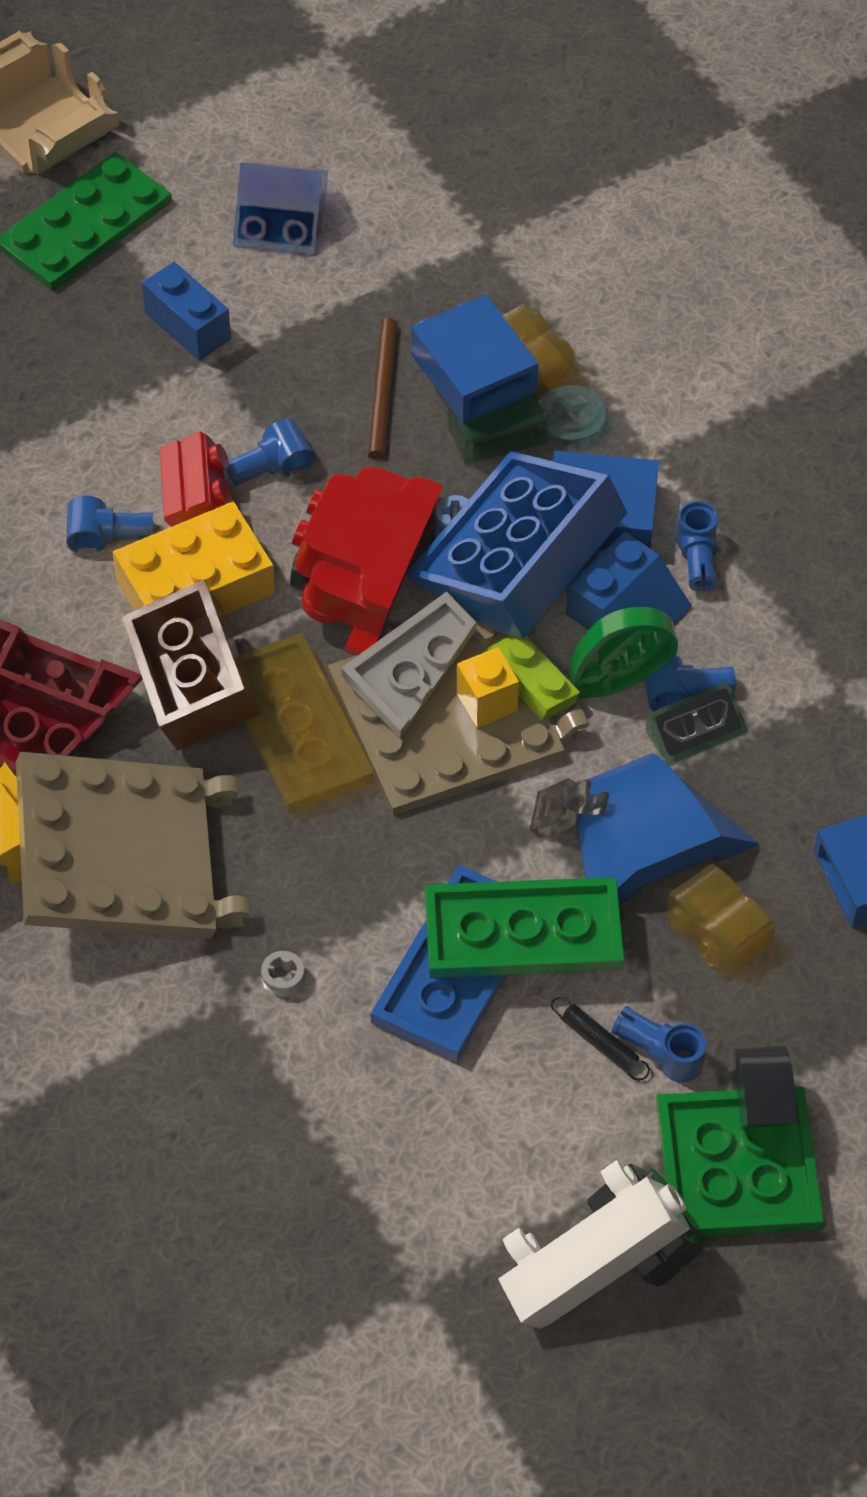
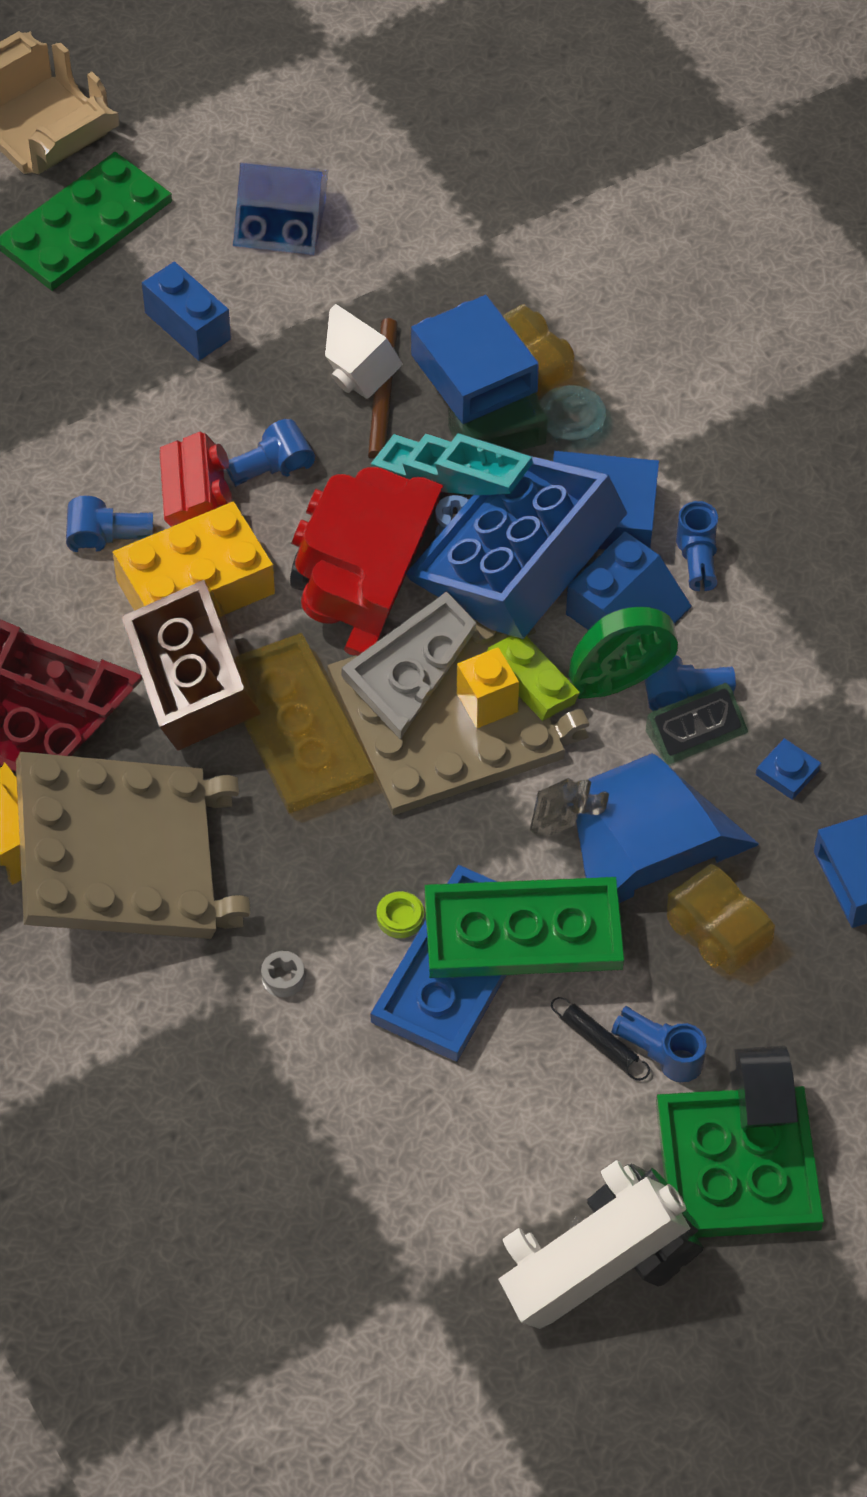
none -> white slope [325,304,403,399]
none -> teal slope [371,433,533,495]
none -> lime tile [377,891,424,938]
none -> blue plate [756,738,821,800]

